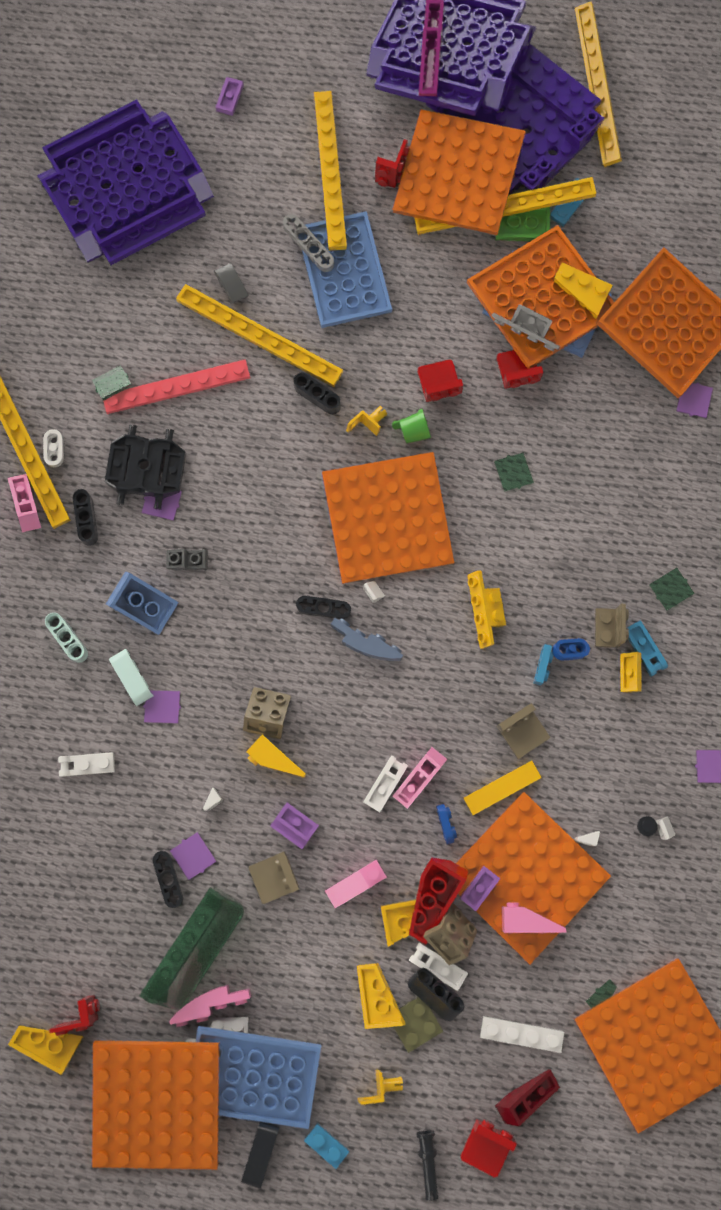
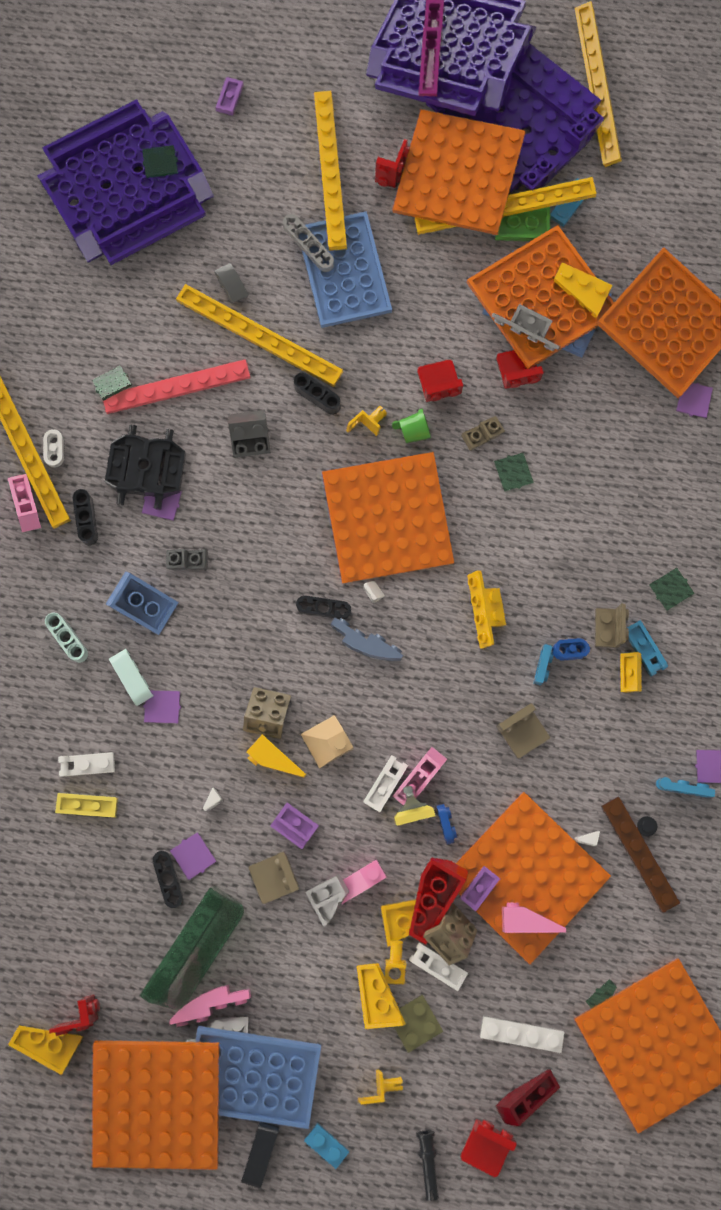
black beam [408,968,465,1021] -> none
yellow tile [463,761,542,816] -> none
white slope [656,817,675,840] -> none
none -> light yellow plate [55,793,118,818]
none -> clear green piece [142,145,178,178]
none -> dark grey slope [228,410,271,458]
none -> tan slope [301,715,354,768]
none -> light grey wing [305,874,349,926]
none -> yellow bracket [385,940,406,984]
none -> light yellow piece [394,786,435,826]
none -> dark tan slope [461,416,505,451]
none -> reddish brown plate [601,796,680,913]
none -> dark azure plate [656,777,715,798]

